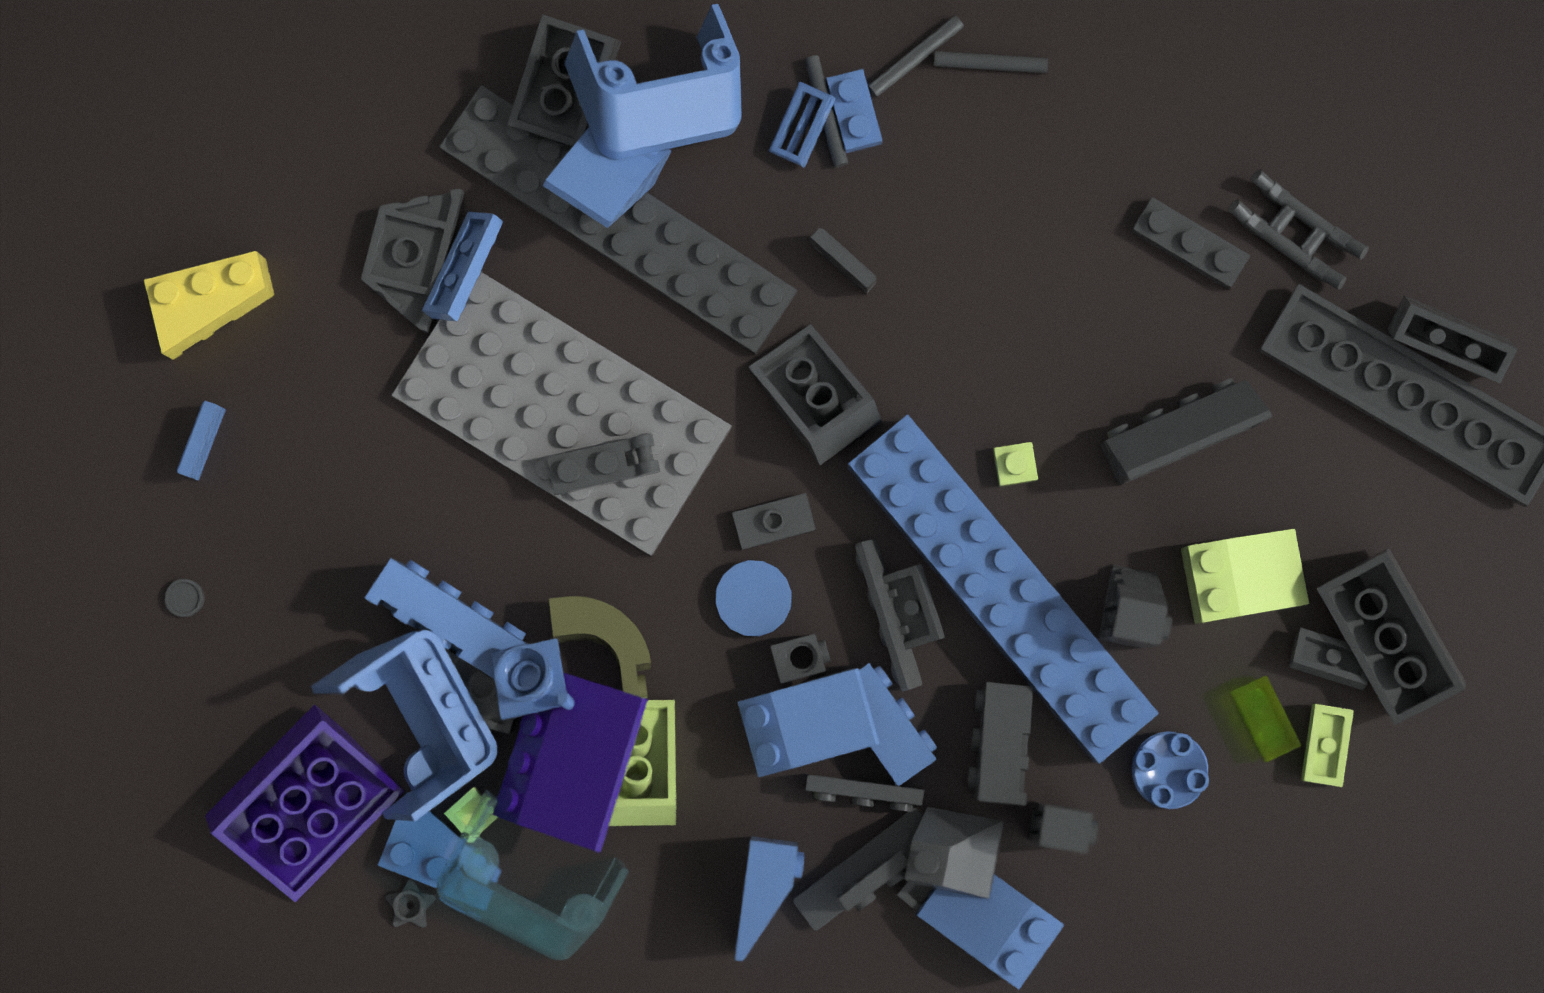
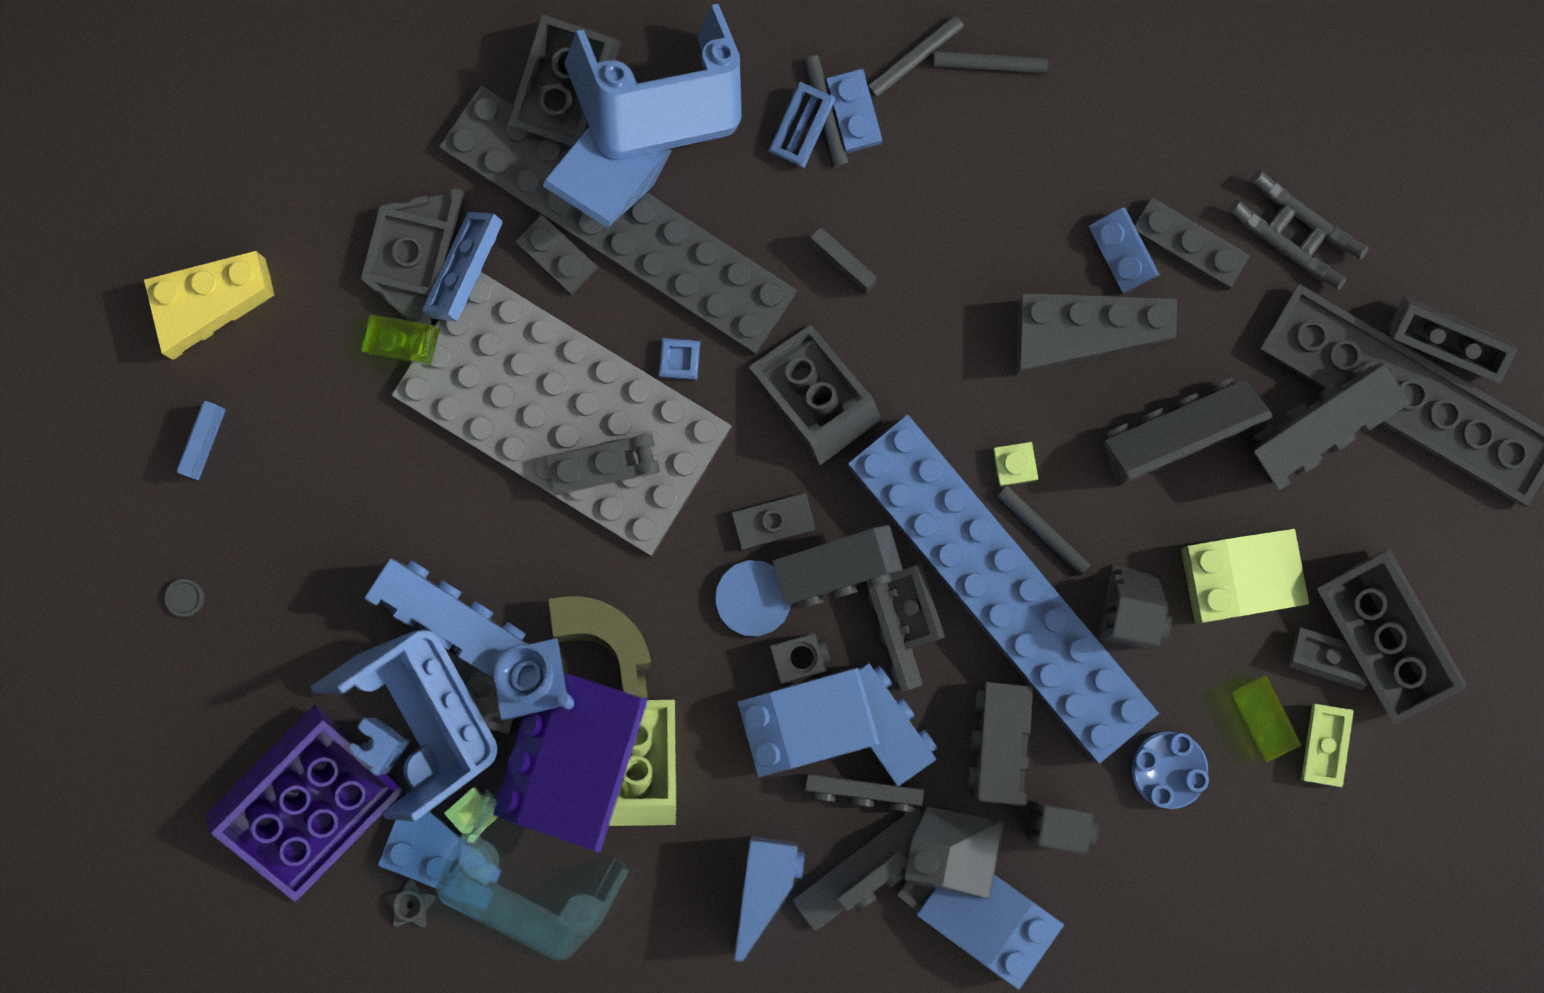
none -> medium blue hinge [350,718,411,775]
none -> clear neon green plate [361,314,440,366]
none -> dark grey plate [516,215,598,295]
none -> medium blue tile [659,338,700,380]
none -> dark grey brick [773,525,903,609]
none -> dark grey bar [997,486,1091,576]
none -> dark grey wedge [1016,293,1177,376]
none -> medium blue plate [1088,208,1160,293]
none -> dark grey wedge [1248,360,1410,491]

